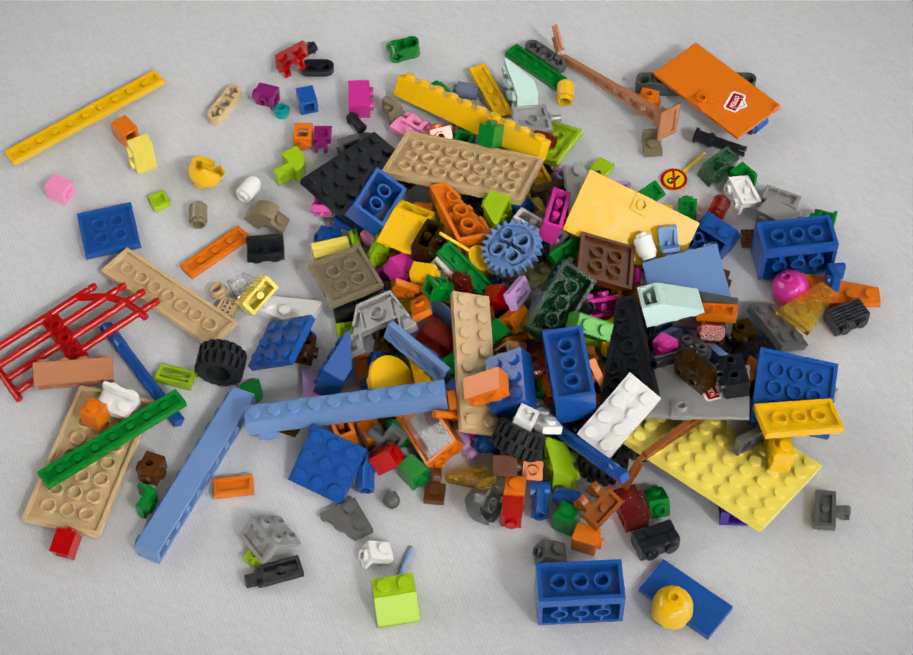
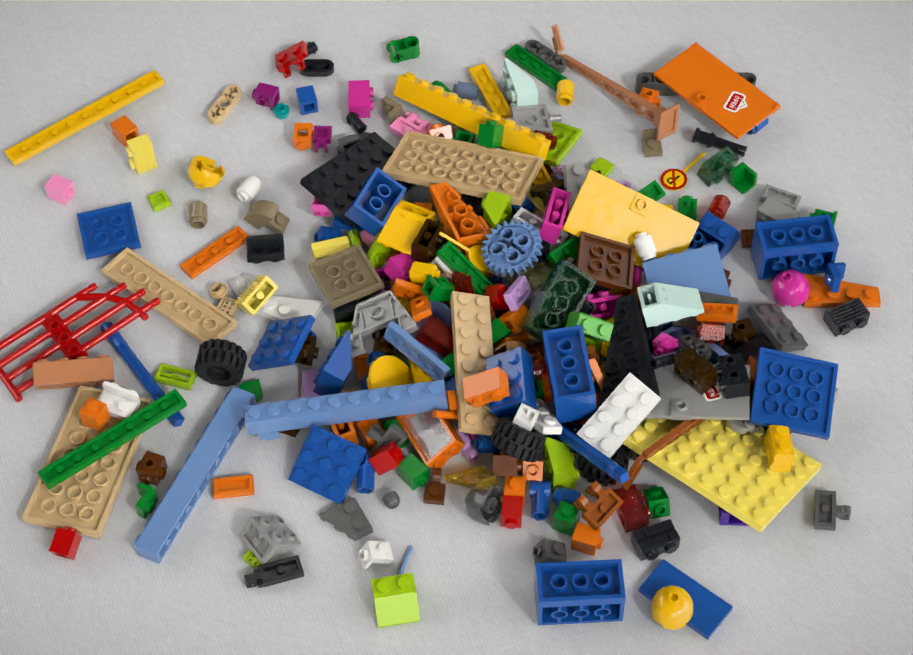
lime brick [273,146,306,186] -> none
medium blue bracket [657,224,681,255] -> none
white bracket [723,175,762,215] -> none
dark grey plate [731,425,765,456] -> none
yellow plate [753,398,844,439] -> none
clear yellow wing [776,282,837,335] -> none

